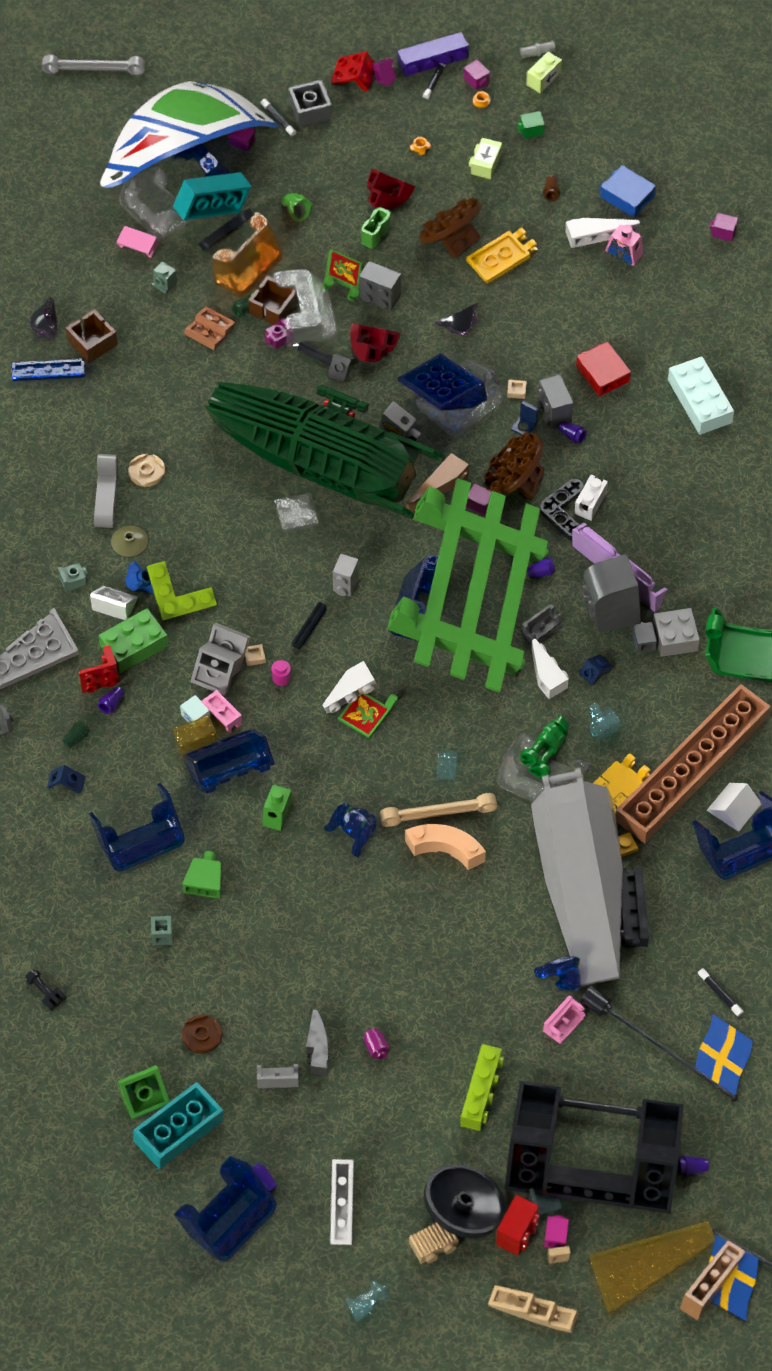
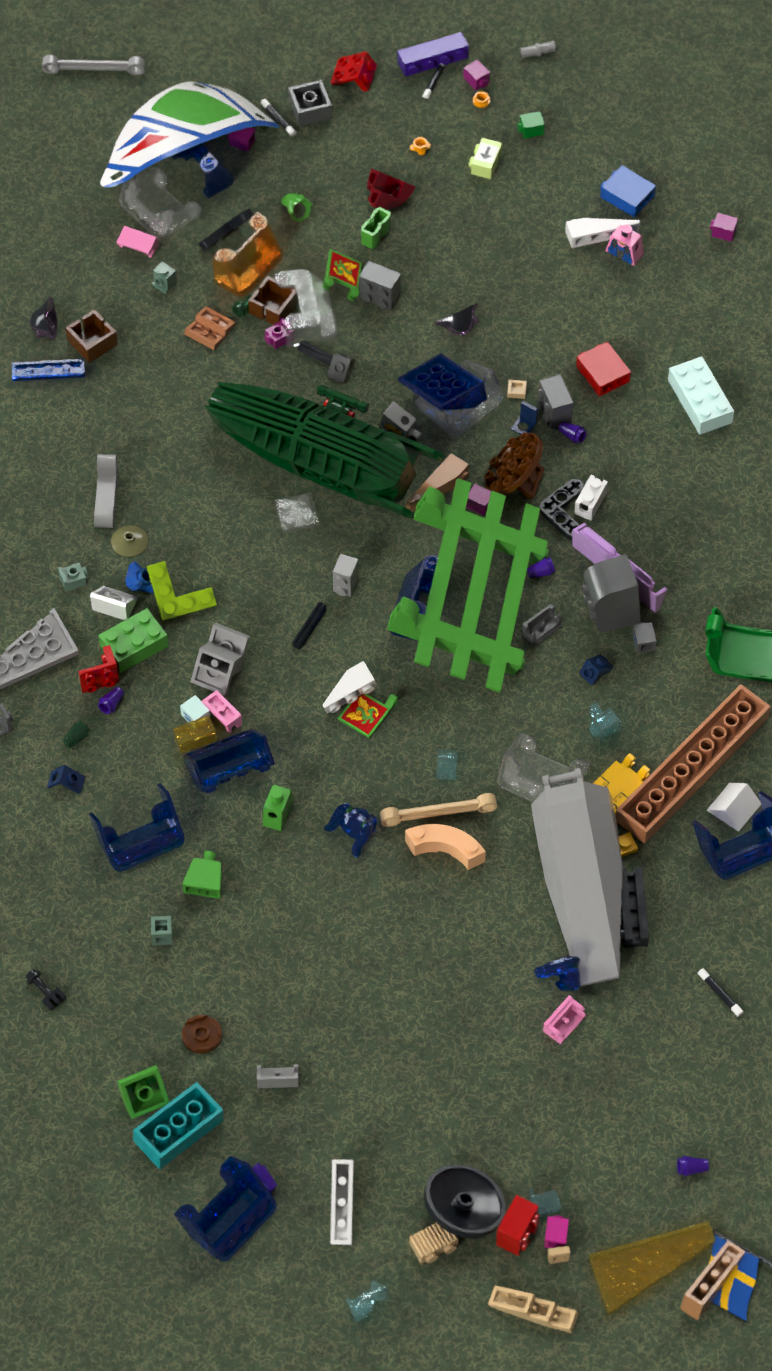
tan tile [128,454,165,487] -> none
teal brick [173,172,252,221] -> none
tan tile [245,644,266,666] -> none
dark pink brick [271,660,291,686] -> none
flat silver slope [306,1010,328,1076] -> none
dark red brick [350,323,401,362] -> none
magenta brick [363,1028,390,1060] -> none
magenta brick [372,58,396,86] -> none
reddish brown bracket [419,197,482,258] -> none
lime brick [460,1044,504,1131] -> none
yellow tile [466,228,537,284] -> none
black brick [504,1081,684,1214] -> none
green piece [520,716,570,779] -> none
yellowish green brick [527,52,562,93] -> none
white slope [531,639,569,699] -> none
reddish brown cone [543,176,560,201] -> none
flag [580,986,752,1102] -> none
light grey brick [653,608,699,657] -> none

